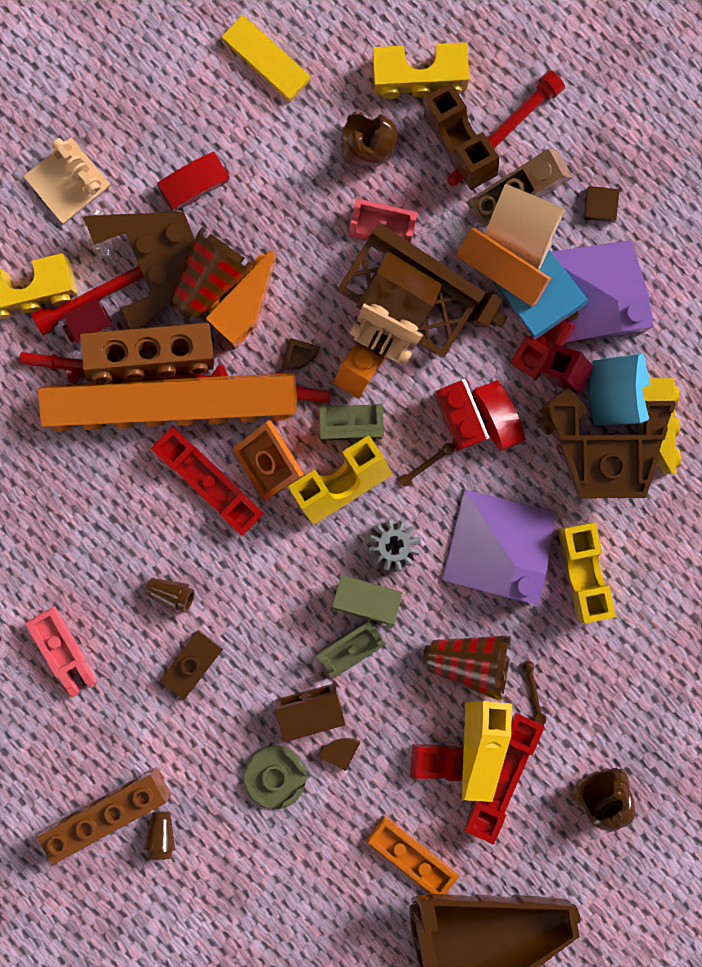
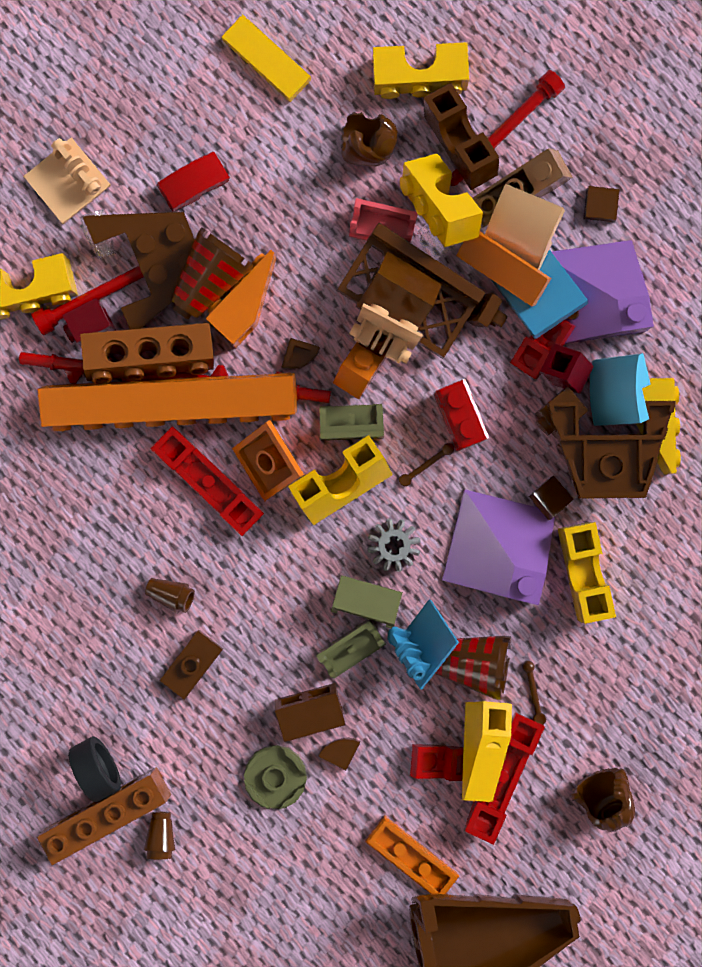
coral hinge [25,606,97,697] -> none
red slope [471,380,526,452] -> none
none -> black tyre [68,736,121,803]
none -> dark azure hinge [387,599,459,690]
none -> yellow arch [399,154,483,247]
none -> reddish brown tile [529,475,574,520]

